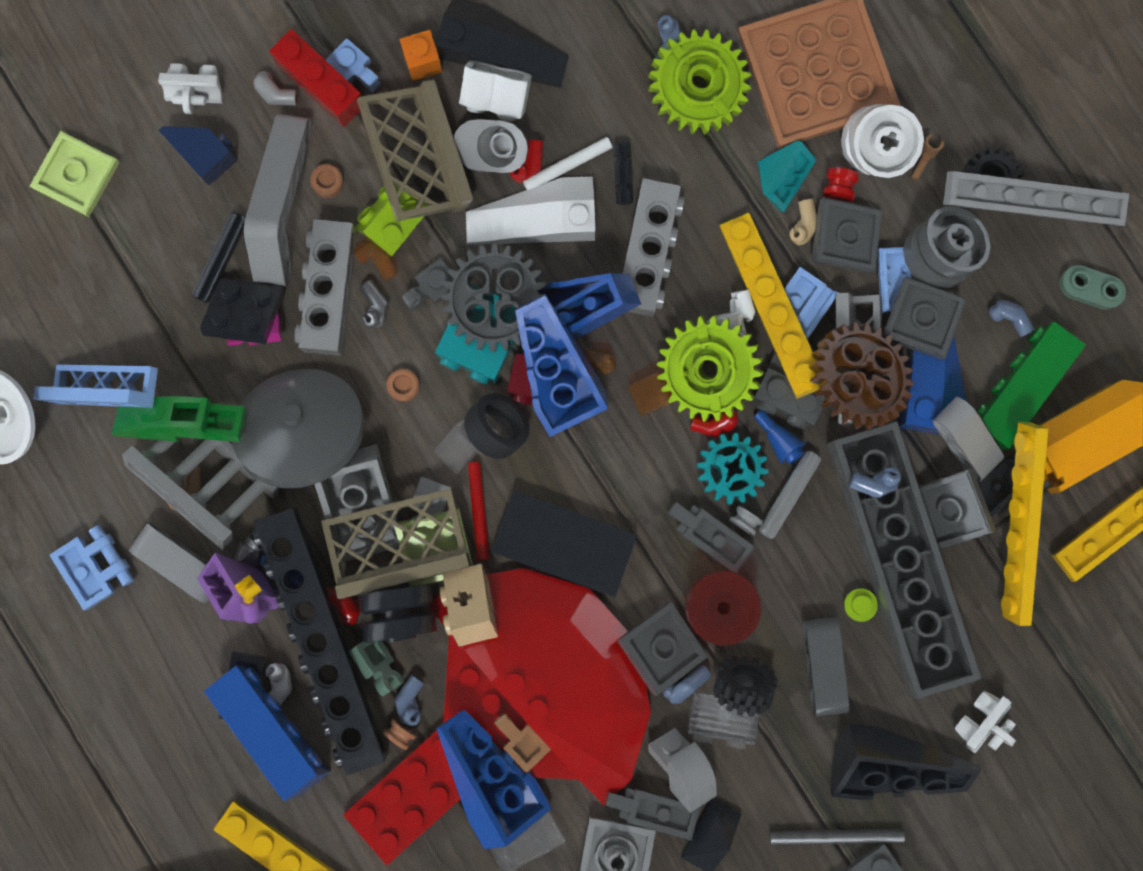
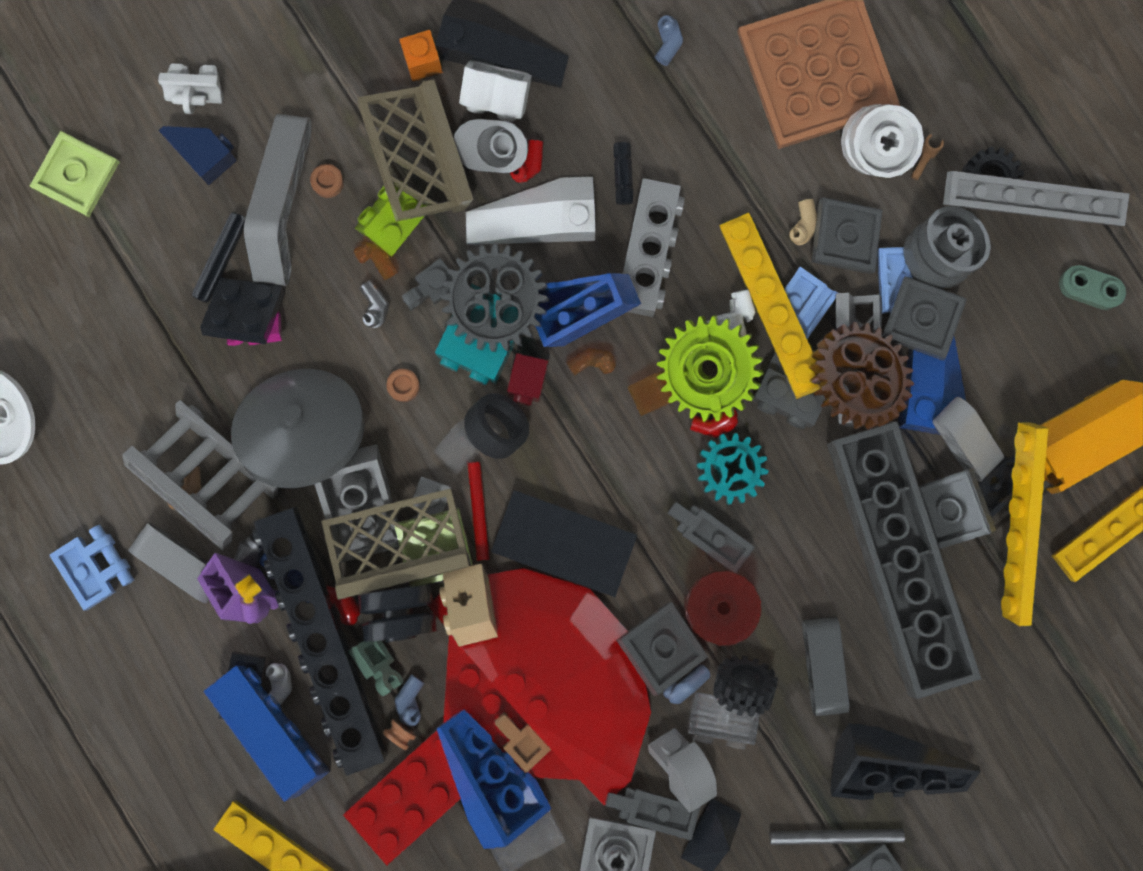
light blue fence [33,364,158,408] -> none
green slope [111,396,247,442] -> none
light grey arm [254,71,298,106] -> none
red brick [269,29,362,128] -> none
light grey brick [295,219,357,356] -> none
light blue plate [326,38,381,93] -> none
blue wedge [515,294,608,437] -> none
white bar [523,137,612,191] -> none
lime gear [648,29,751,135] -> none
light grey bush [729,506,763,536] -> none
blue cone [754,410,806,465] -> none
teal slope [758,141,817,213] -> none
light grey axle [759,450,821,539] -> none
red wheel [822,167,859,202] -> none
lime plate [844,589,878,622] -> none
sand blue arm [849,467,901,498] -> none
white hips [955,691,1016,754] -> none
green brick [975,321,1086,451] -> none
sand blue arm [989,300,1035,337] -> none

